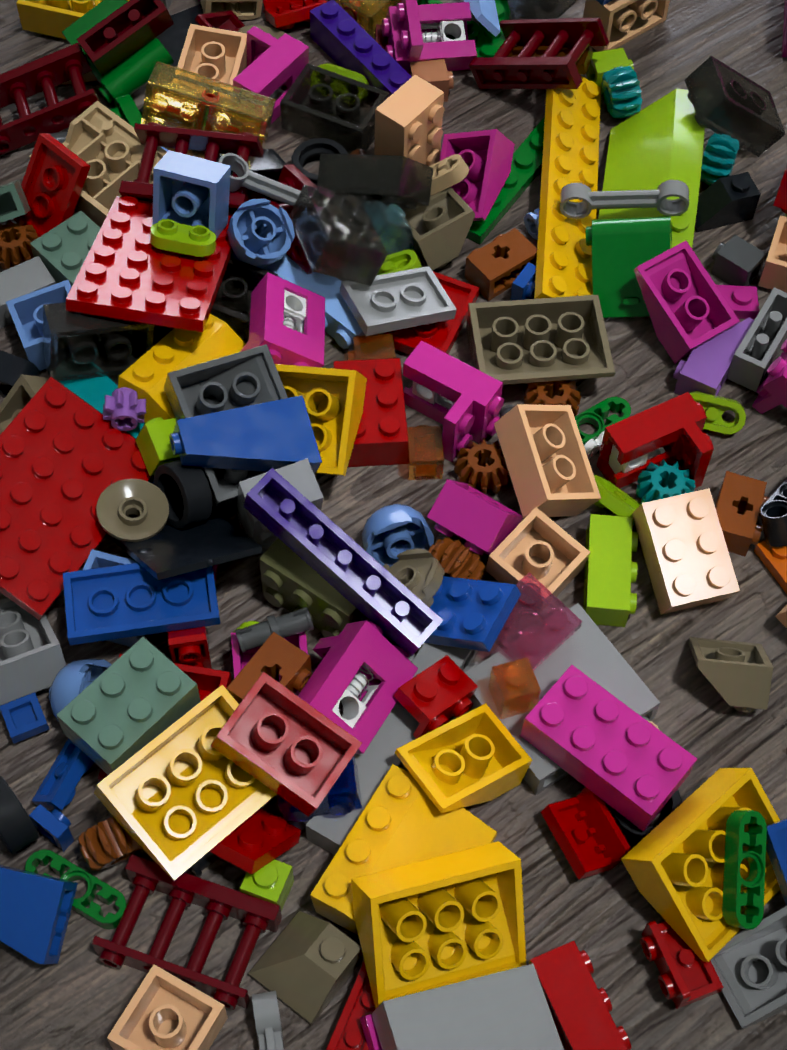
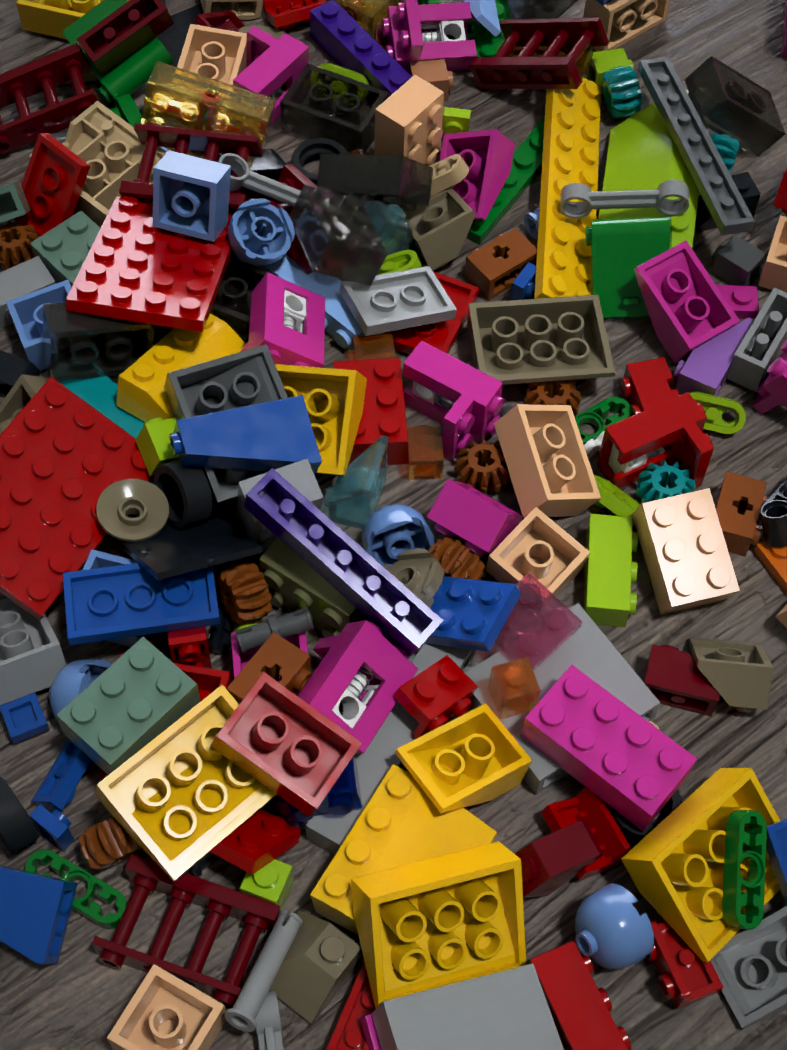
medium lavender gear [103,387,146,431] -> none
lime plate [150,219,216,257] -> none
none -> black axle [208,593,234,655]
none -> dark orange gear [218,561,272,626]
none -> light grey pin [225,910,303,1032]
none -> clear light blue slope [324,436,389,530]
none -> lime plate [442,107,471,137]
none -> dark red slope [515,820,604,898]
none -> medium blue cylinder [575,883,654,970]
none -> red brick [620,357,679,417]
none -> dark grey plate [638,57,755,236]
none -> dark red slope [643,644,720,717]

